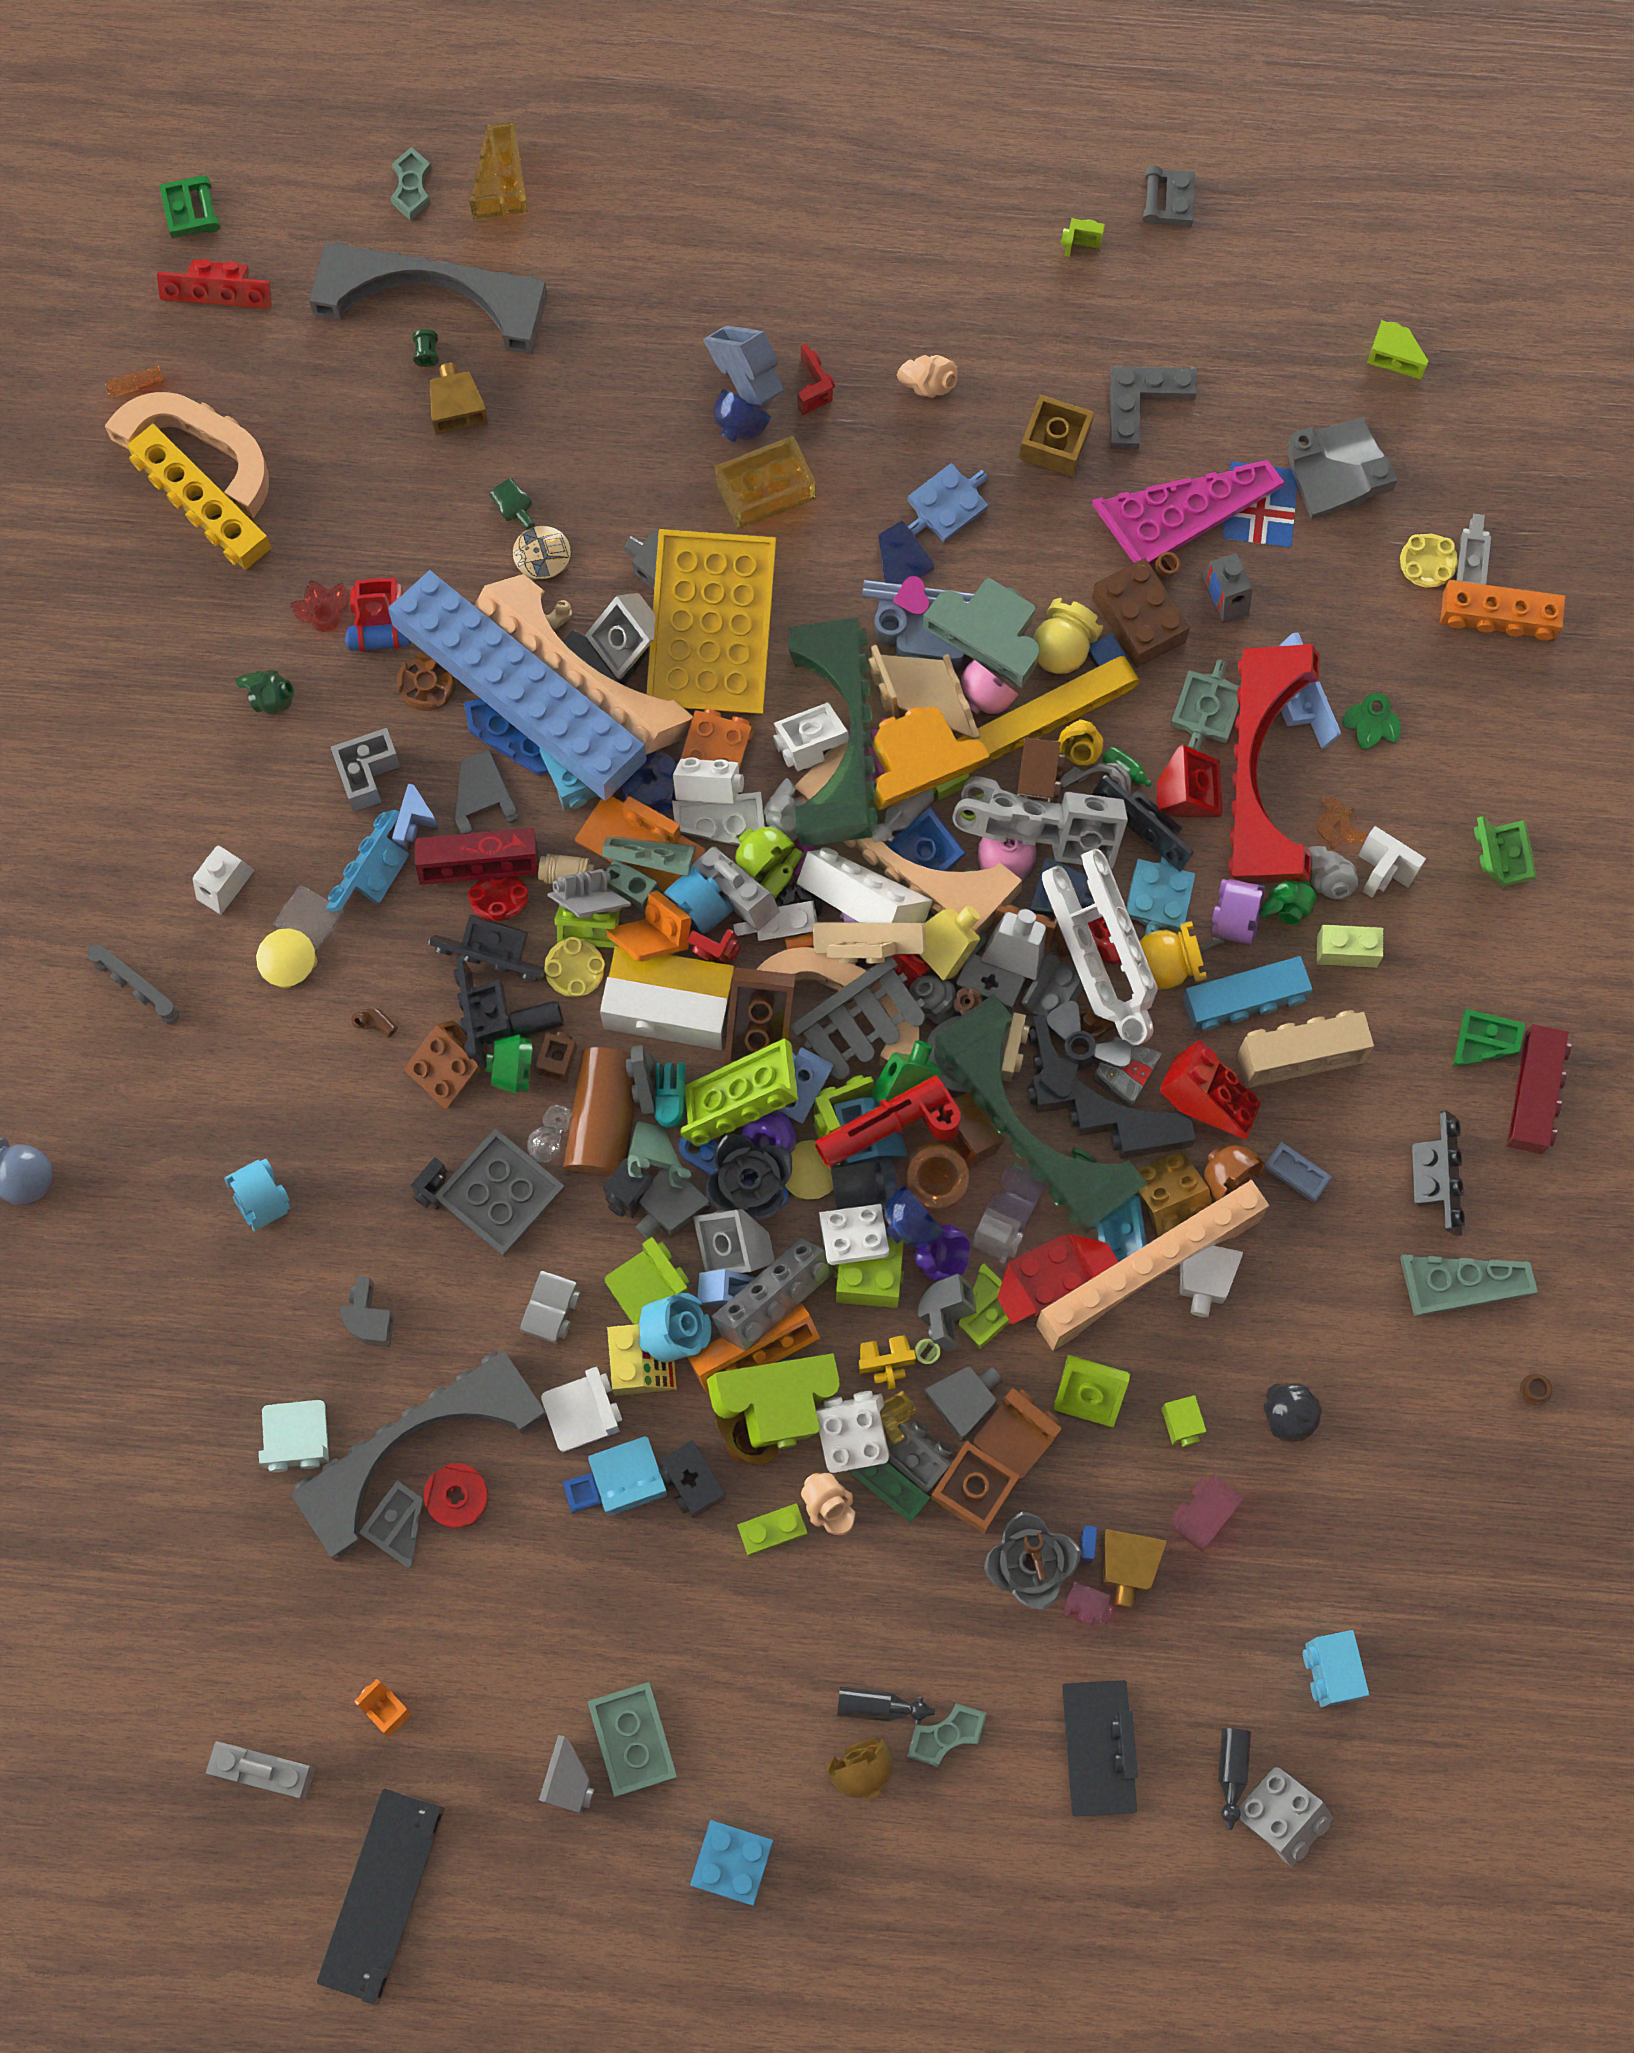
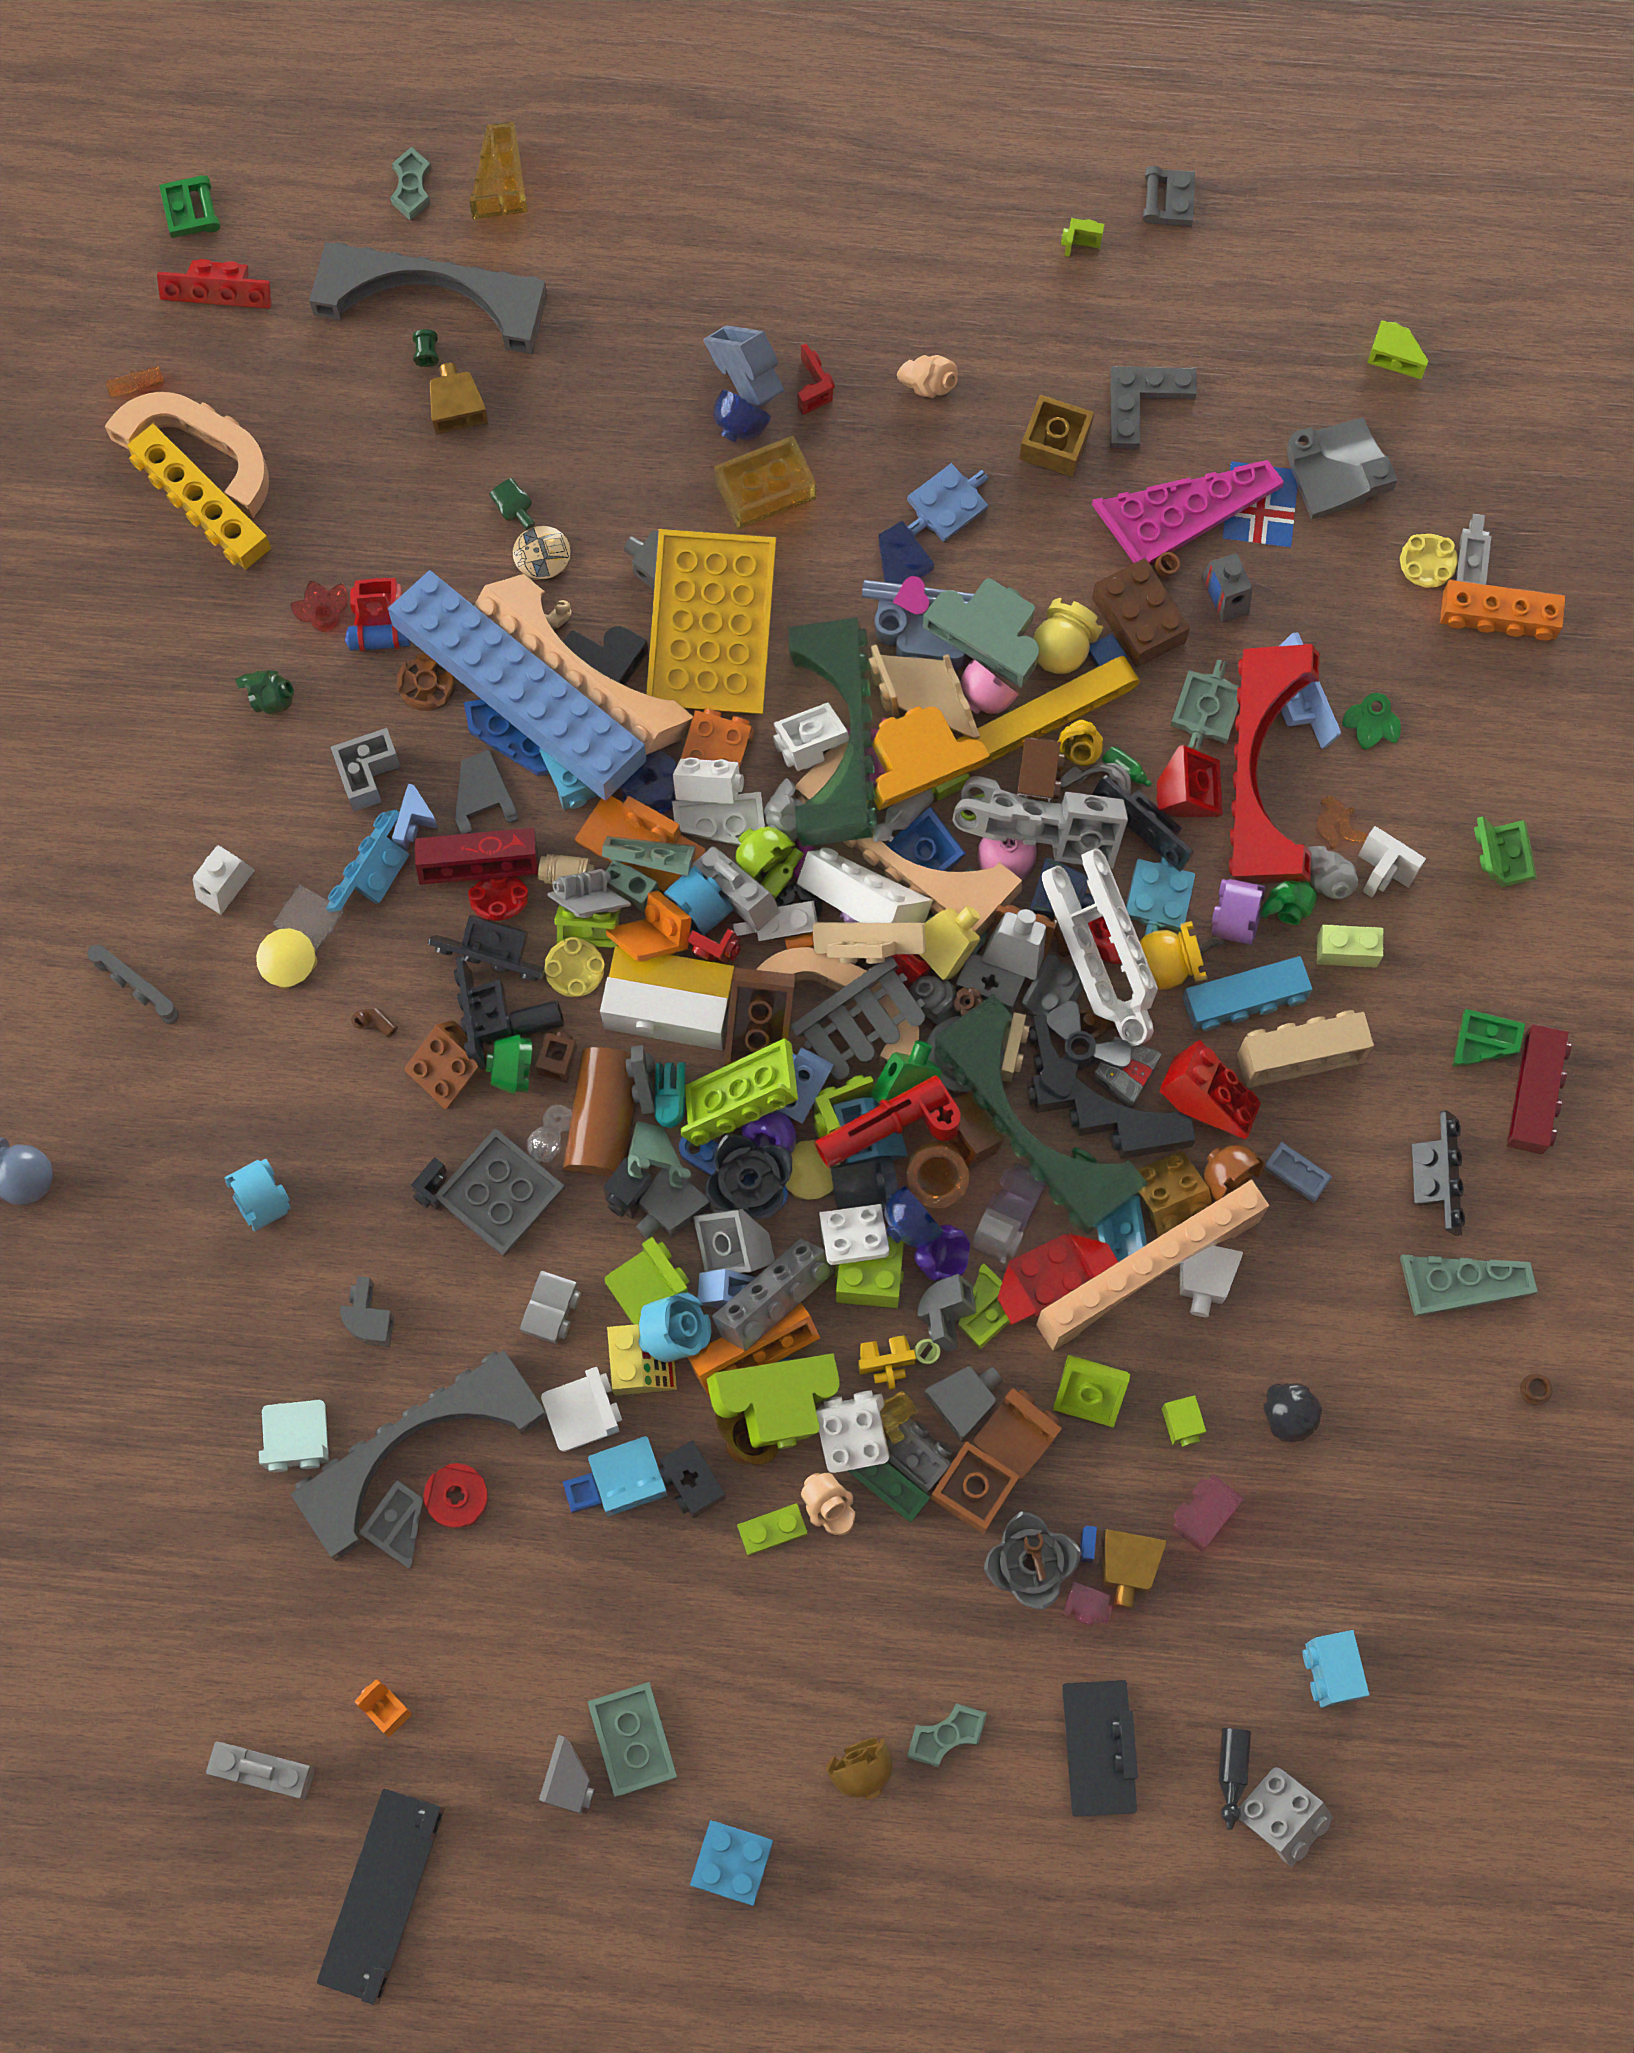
light grey slope [585,593,655,679] -> none
black wheel [837,1687,935,1724] -> none

